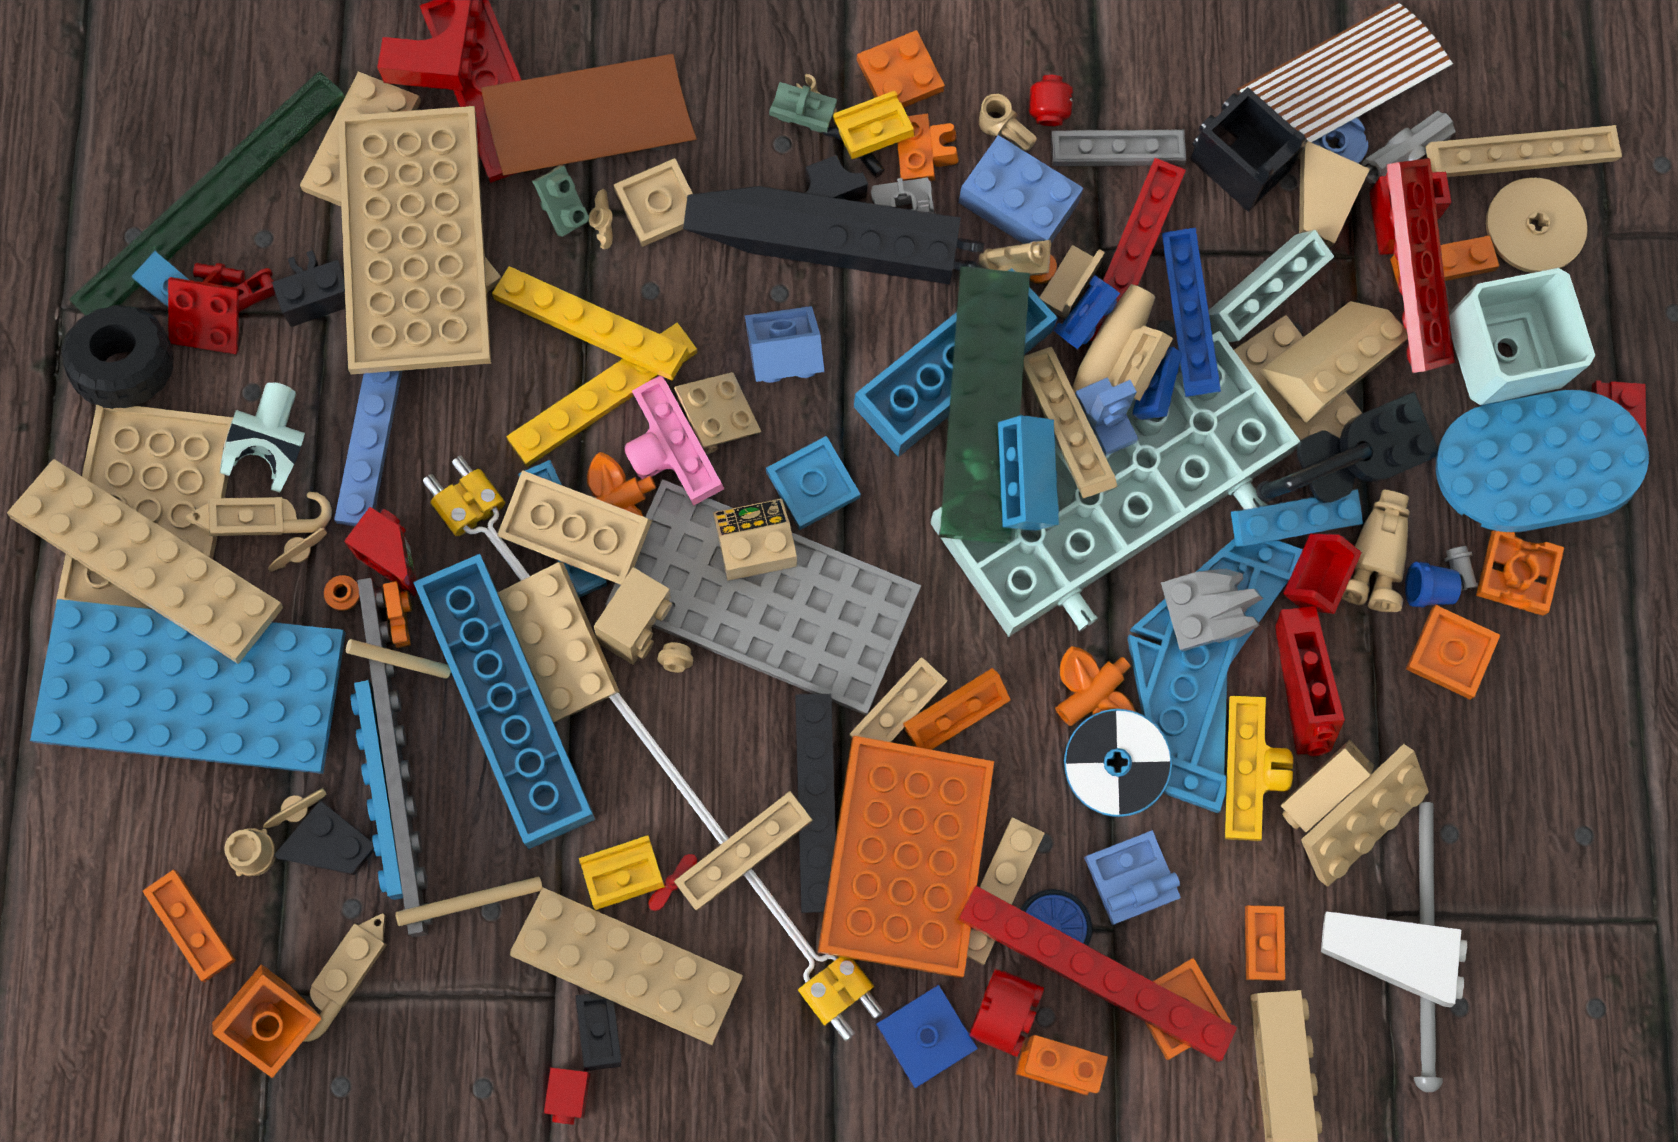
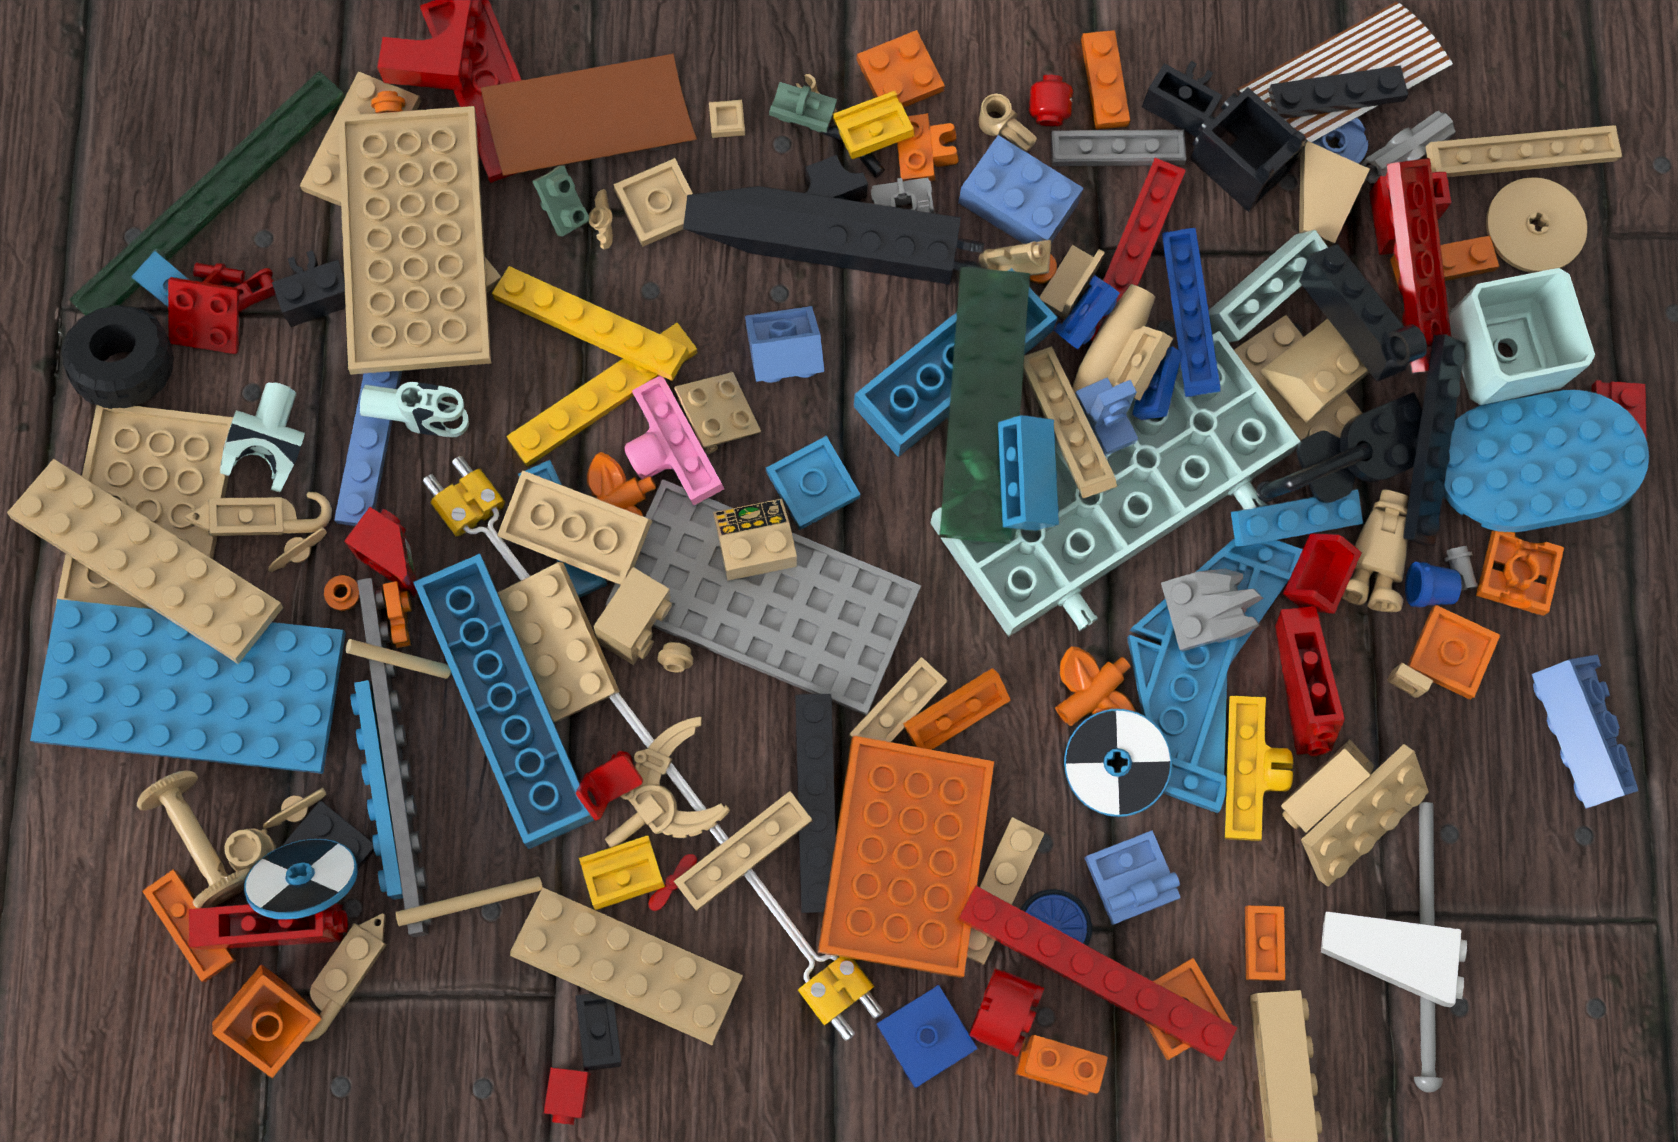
none -> tan hose [137,770,251,908]
none -> red slope [189,903,348,950]
none -> piece [244,839,358,919]
none -> light aqua connector [360,382,469,437]
none -> orange plate [371,91,406,113]
none -> red bracket [576,751,643,821]
none -> tan bar [605,717,730,847]
none -> tan tile [709,100,745,138]
none -> orange plate [1081,30,1130,130]
none -> black brick [1142,61,1223,137]
none -> black plate [1268,65,1408,119]
none -> black hinge [1299,244,1427,382]
none -> tan tile [1387,663,1433,698]
none -> black plate [1403,334,1465,546]
none -> wedge [1532,655,1638,808]

